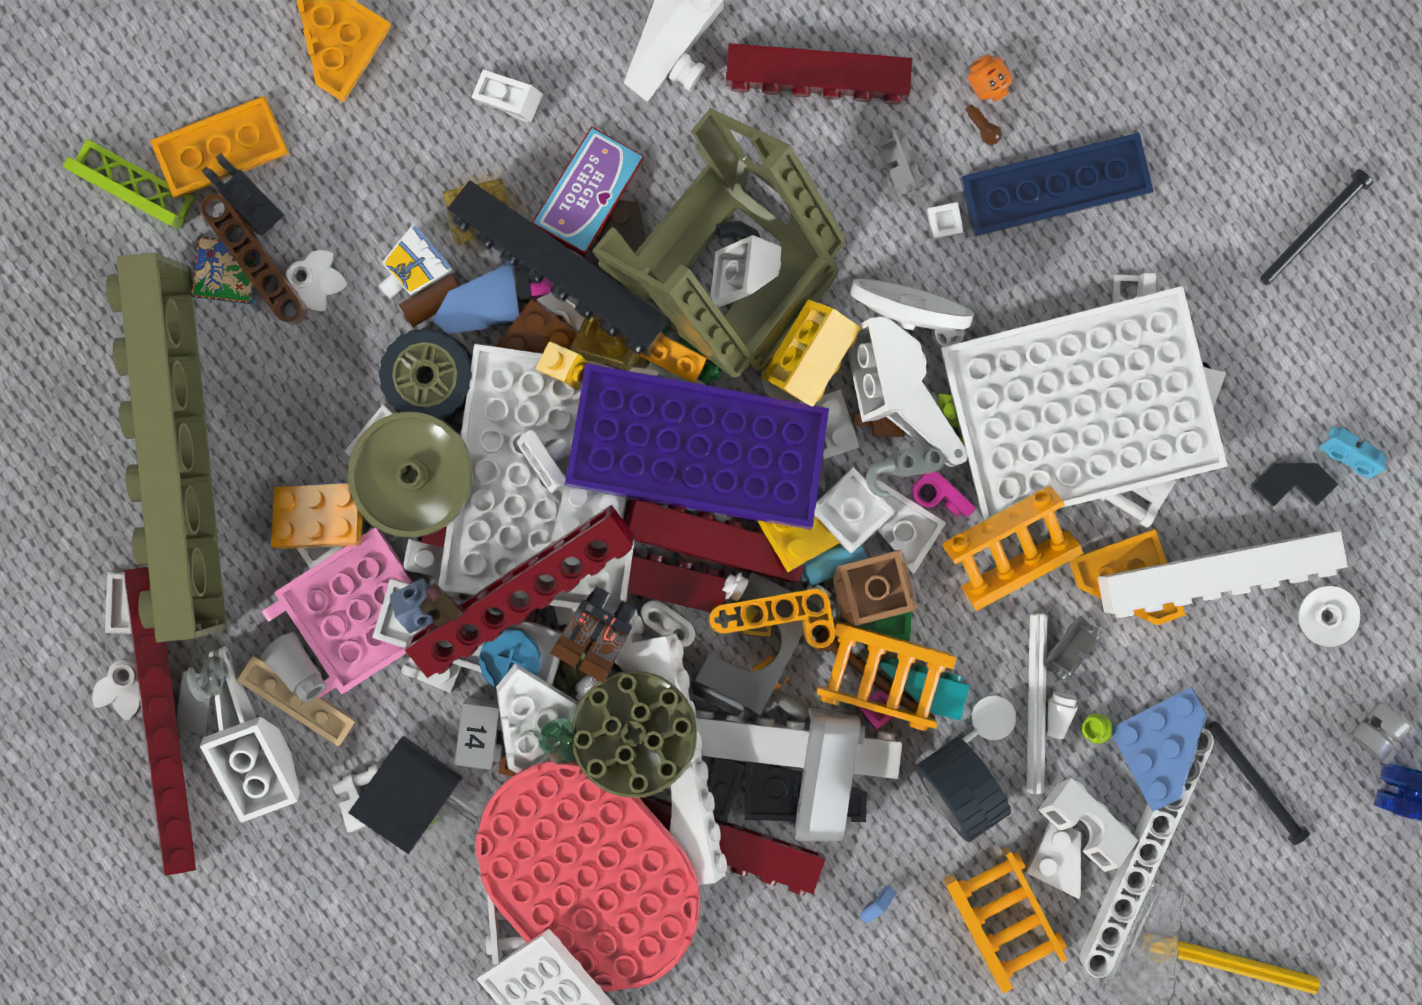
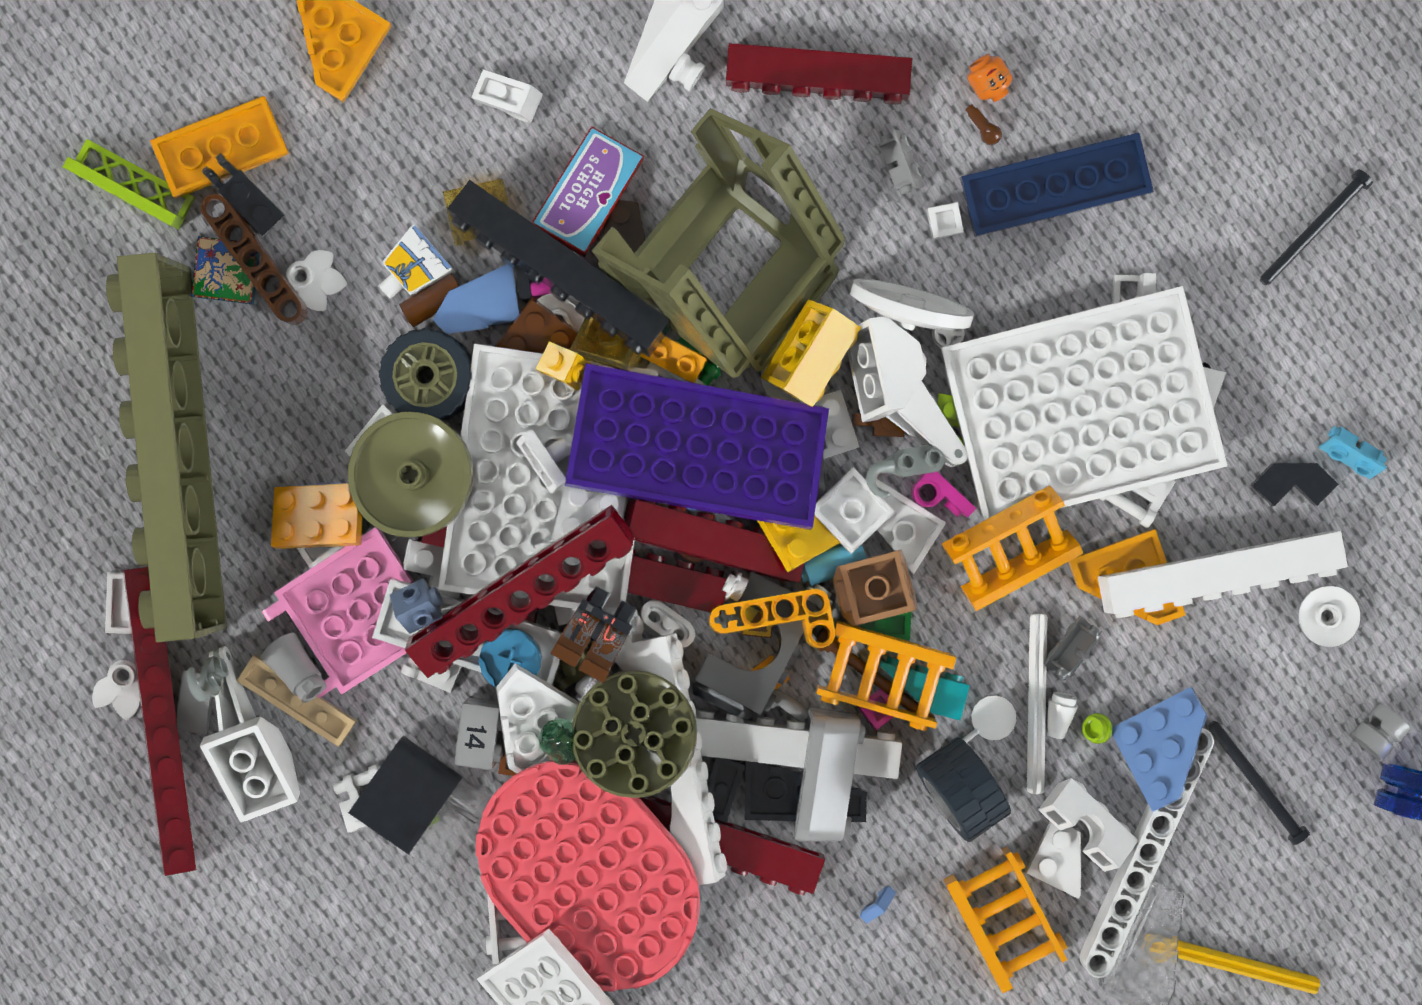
dark brown tile [419,583,463,627] -> none
white slope [710,235,782,308] -> none
black arm [715,221,760,239] -> none

